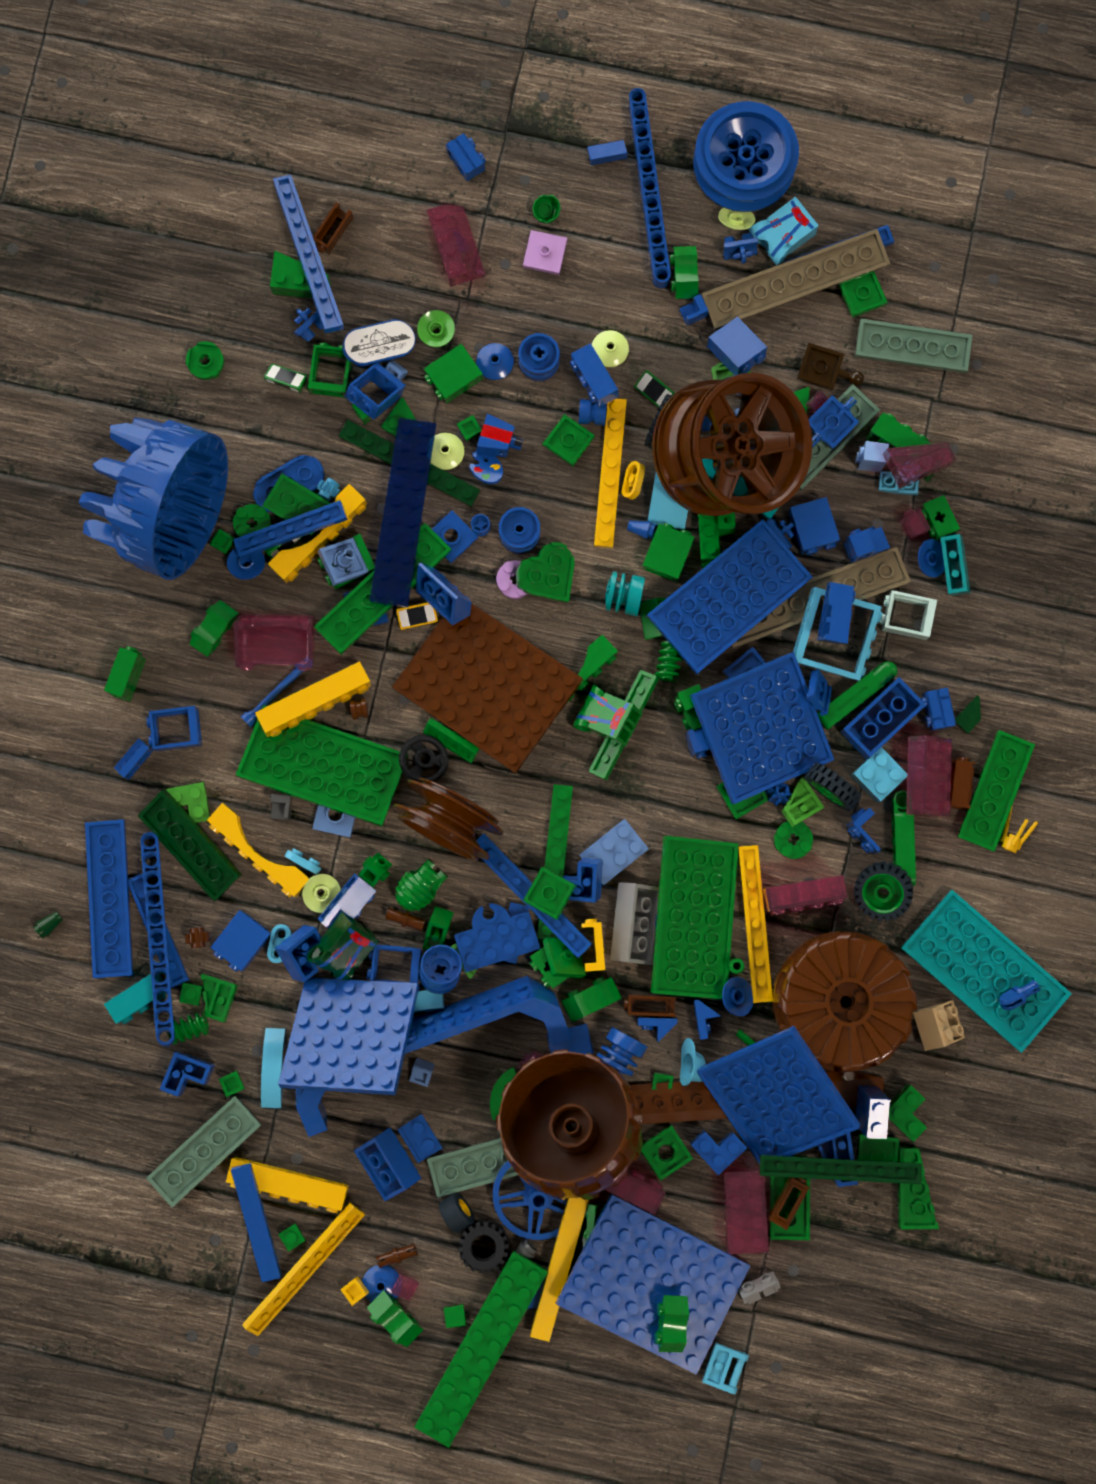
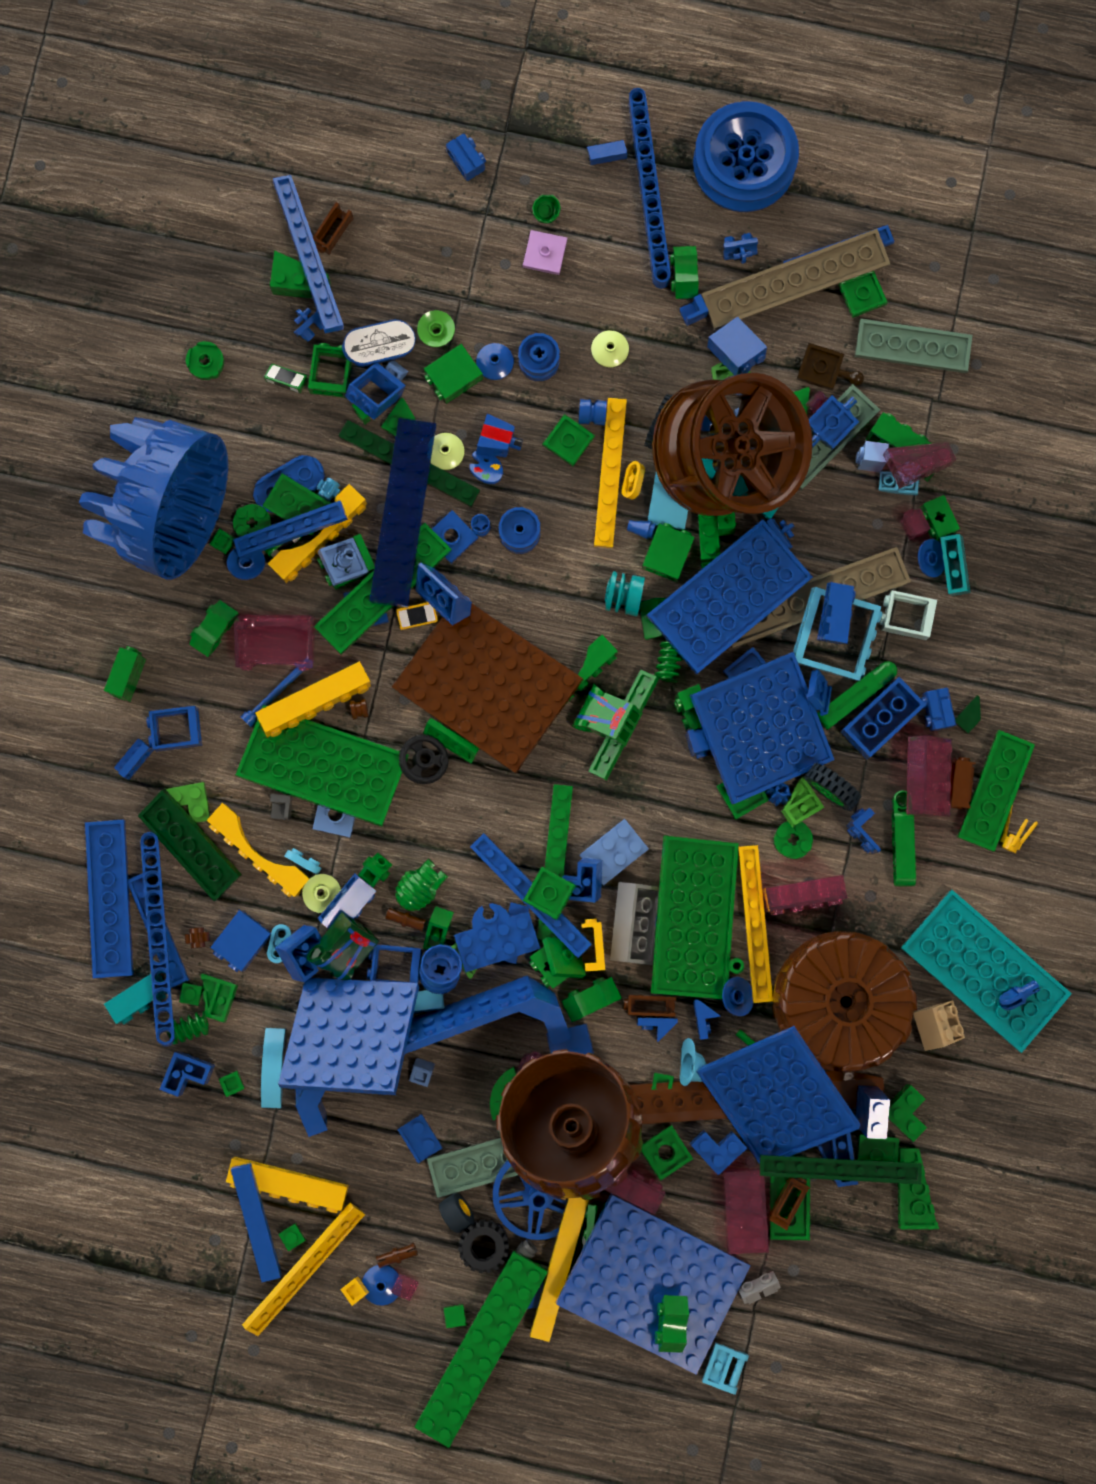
dark green cone [33,911,63,939] -> none
sand green plate [146,1096,262,1208] -> none
blue slope [354,1128,422,1201] -> none
green brick [367,1290,423,1347] -> none
reddish brown wheel [393,778,503,862] -> none
clear pink slope [427,204,486,287] -> none
green plate [457,415,482,442] -> none
lavender plate [496,560,528,599] -> none
green plate [516,542,575,603] -> none
blue wedge [570,343,619,408] -> none
blue wheel [596,1027,648,1077] -> none
slope [634,370,675,408] -> none
yellowish green dish [718,208,756,230] -> none
medium azure piece [749,197,819,266] -> none
blue brick [788,497,840,556] -> none
blue brick [843,526,890,564] -> none
medium azure brick [850,747,908,803] -> none
wheel [854,861,913,921] -> none

